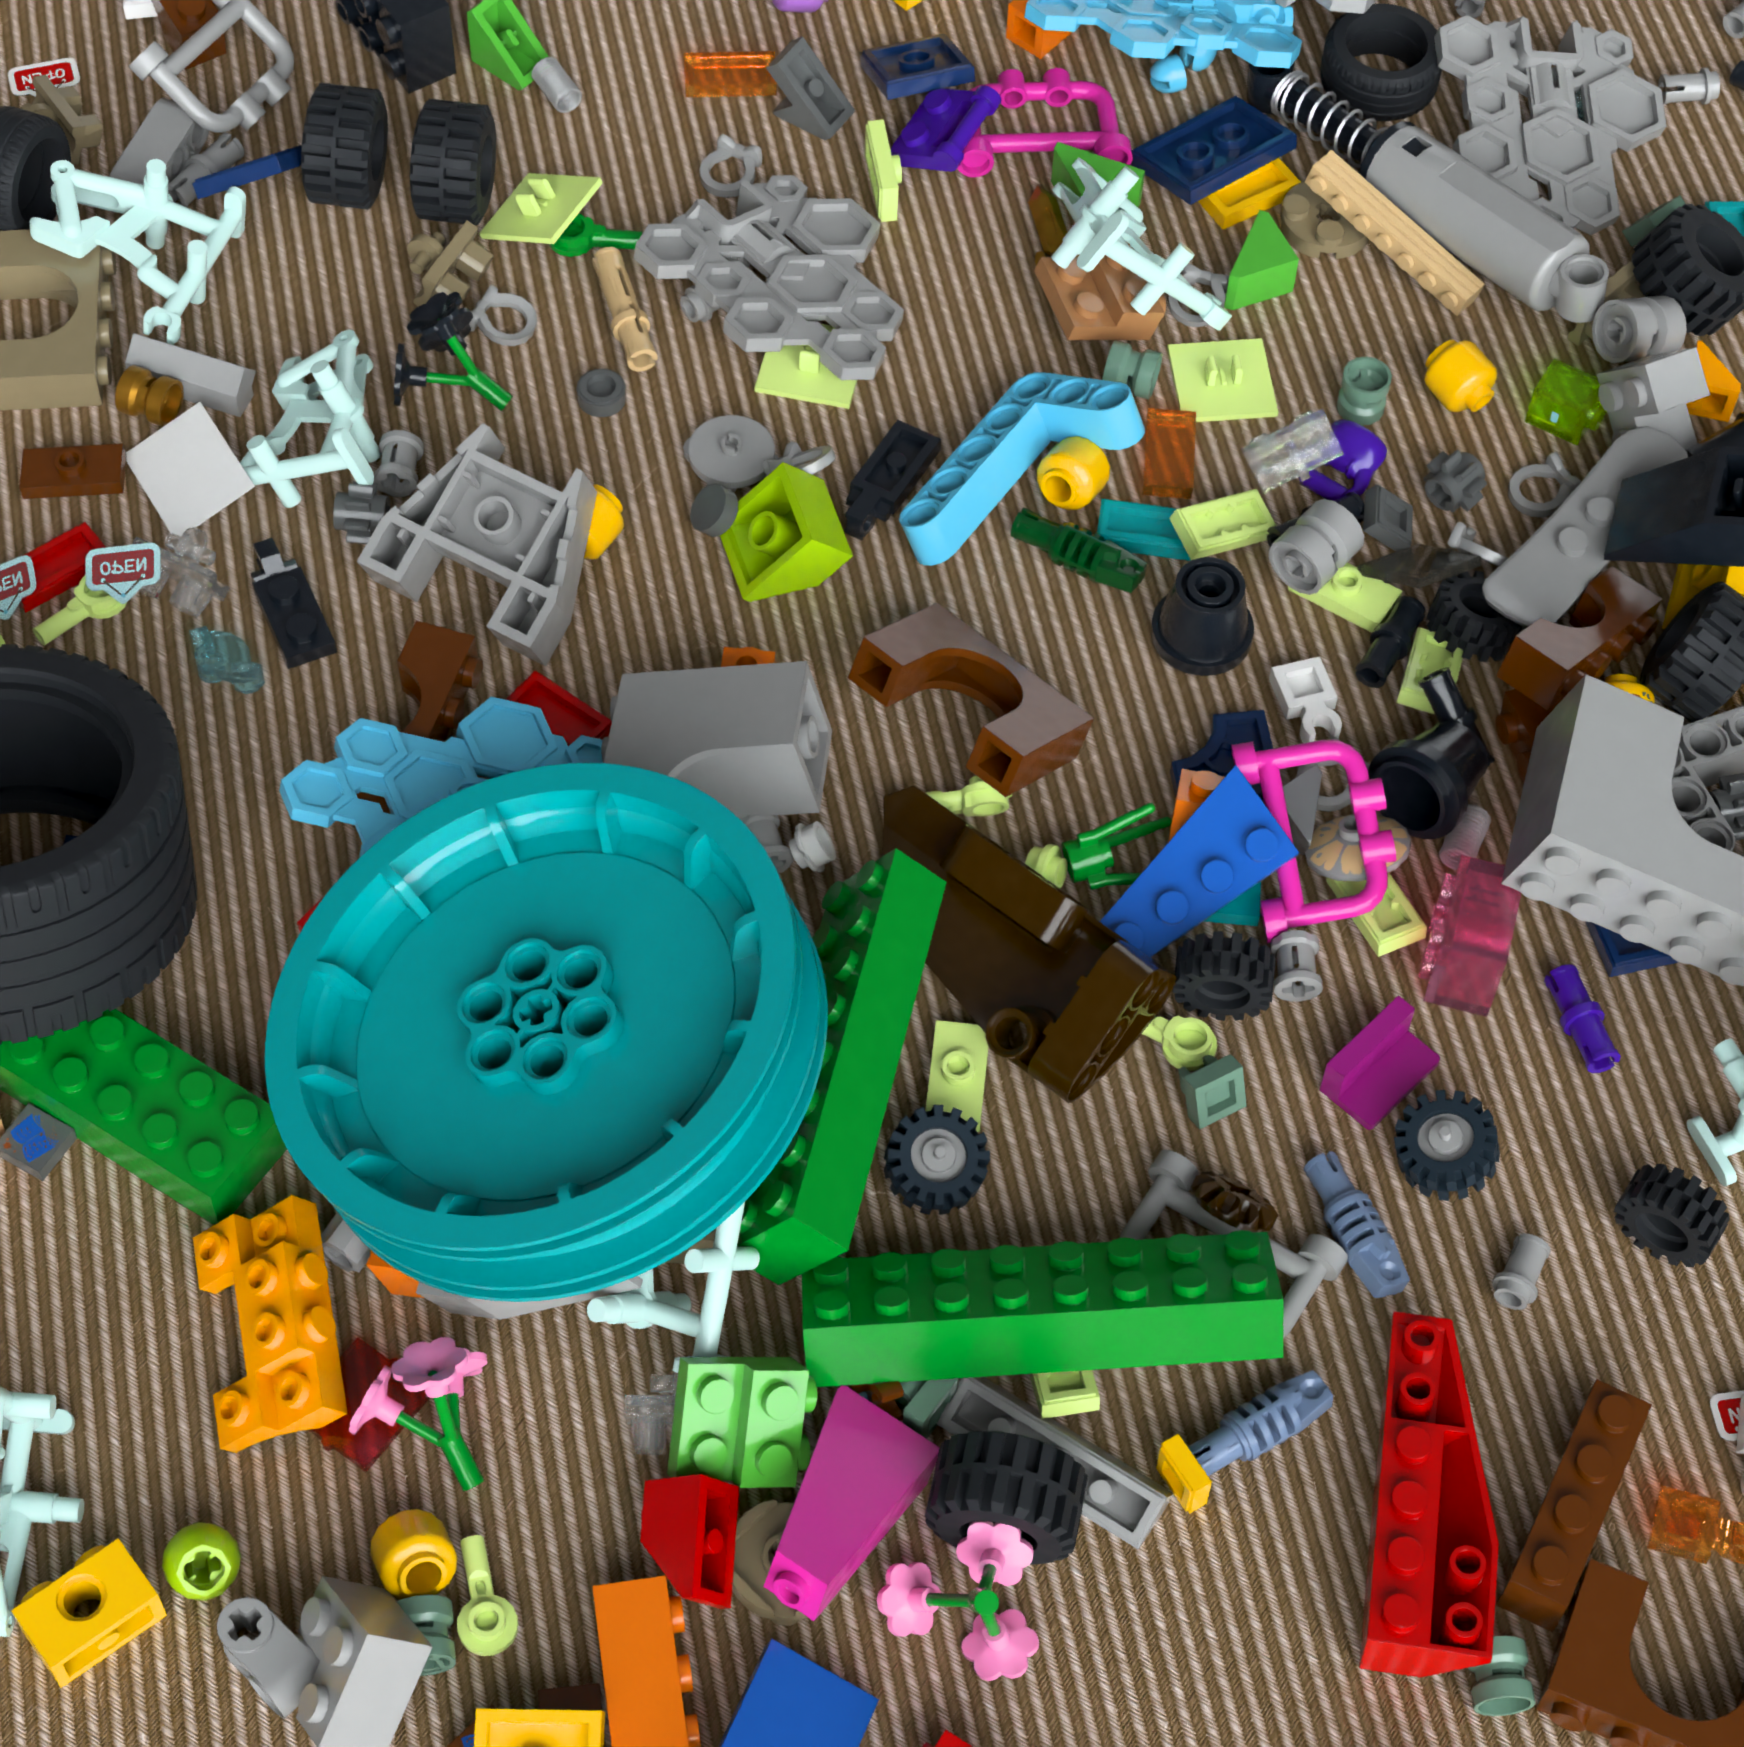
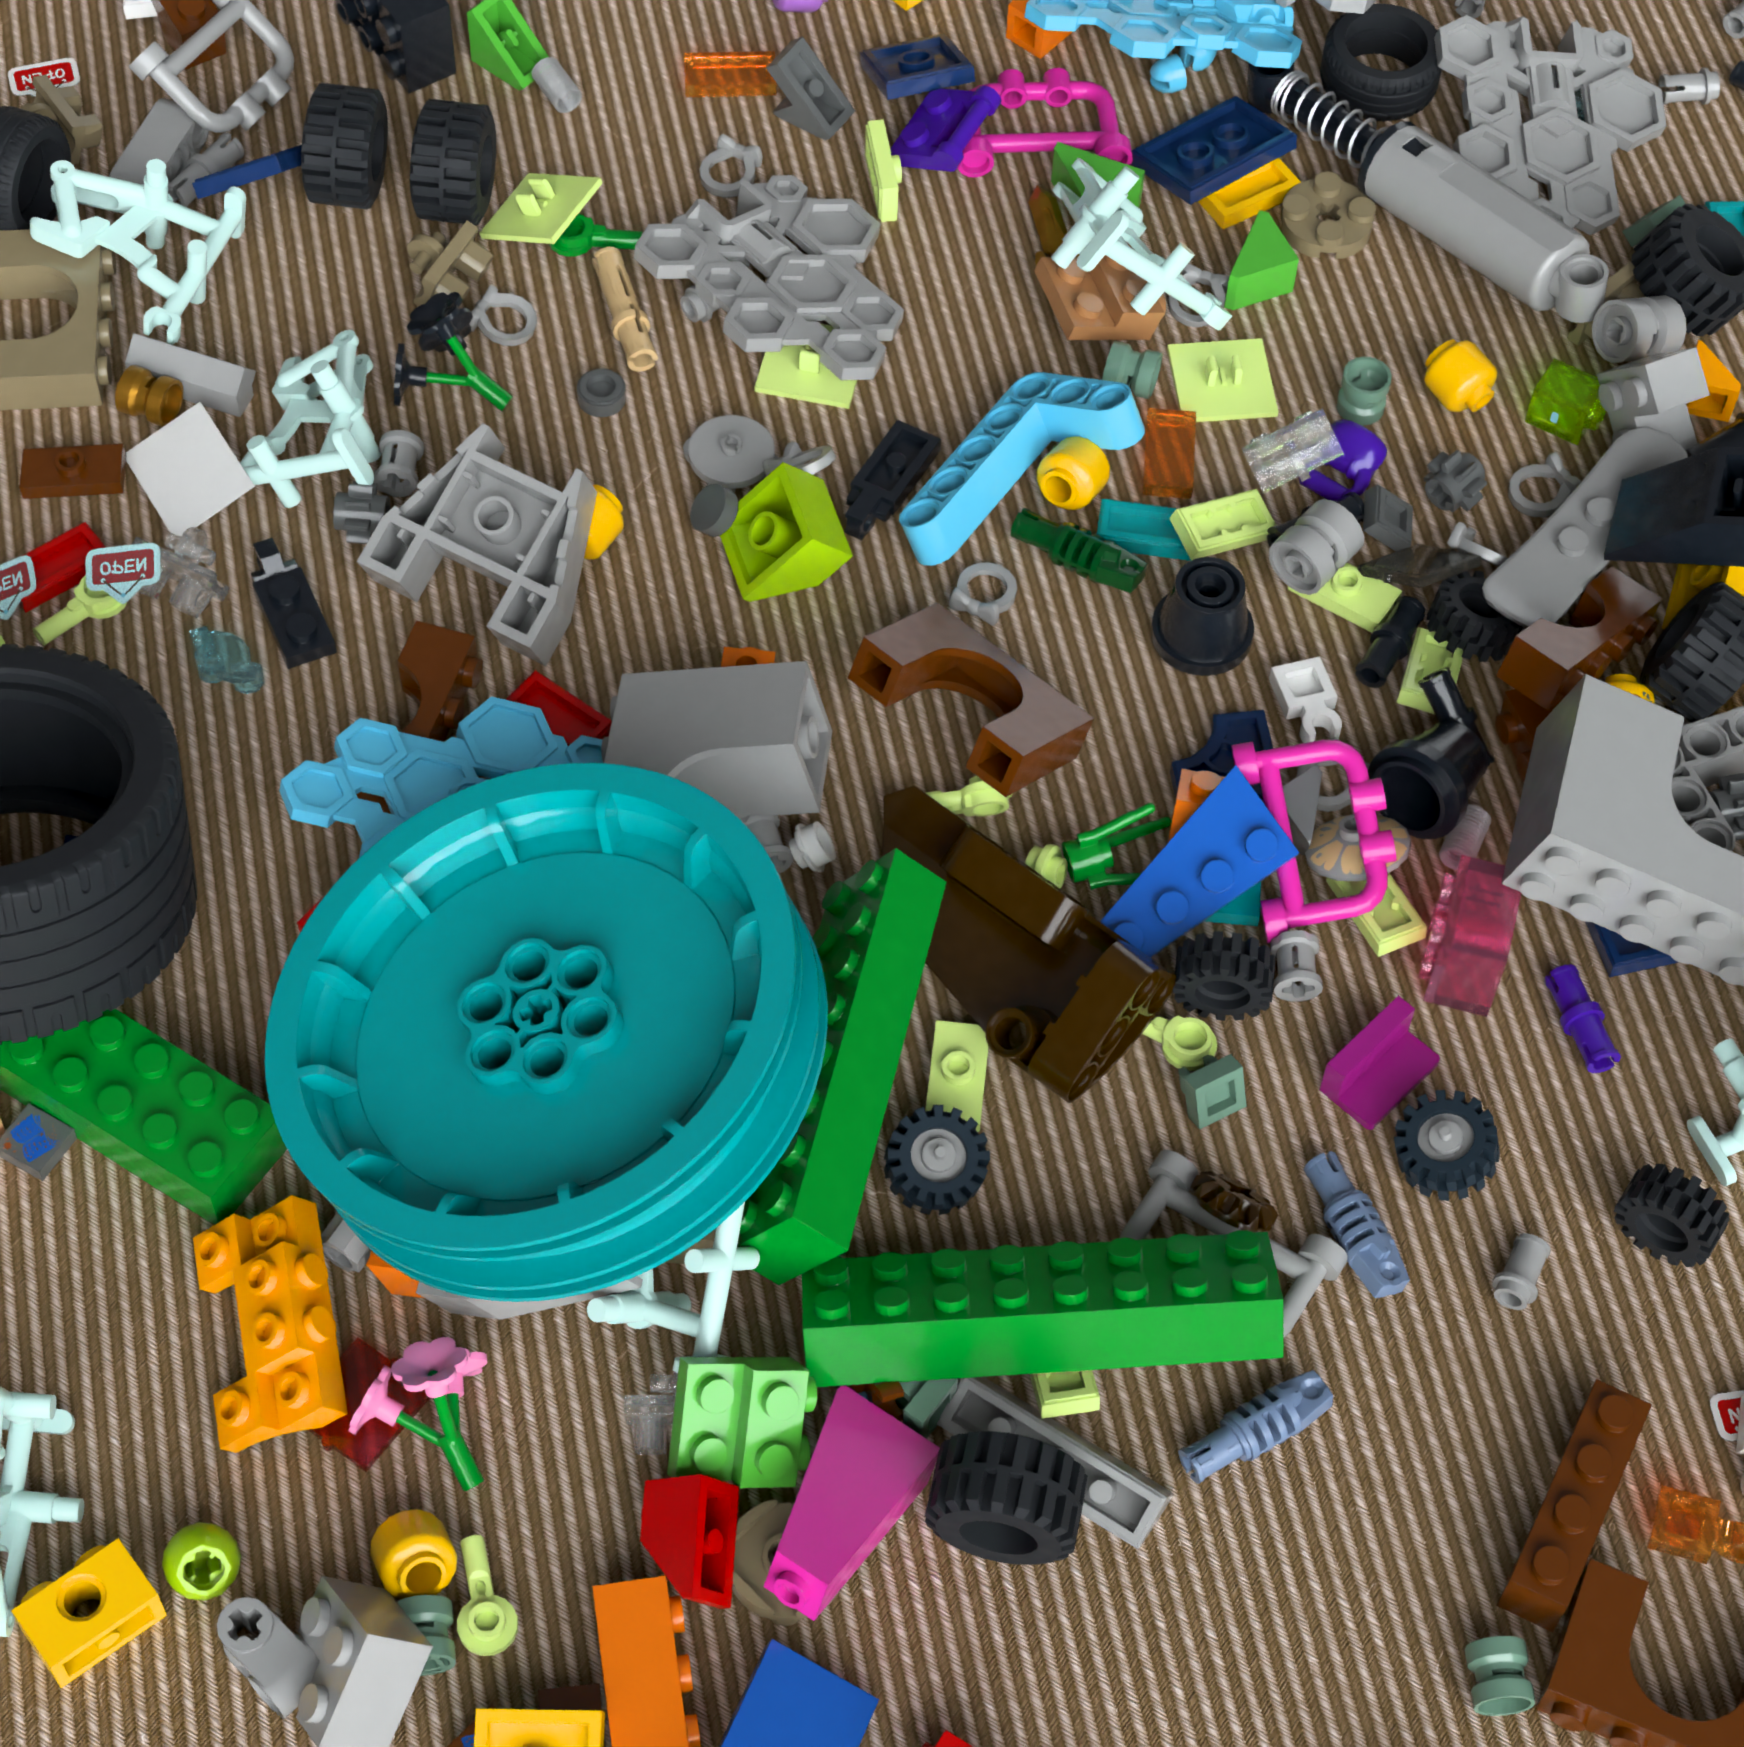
bright pink plant [877,1521,1039,1681] -> none
yellow tile [1156,1434,1212,1514] -> none
tan piece [1305,149,1485,316] -> none
red wedge [1359,1311,1499,1678] -> none
none -> light grey piece [949,562,1017,626]

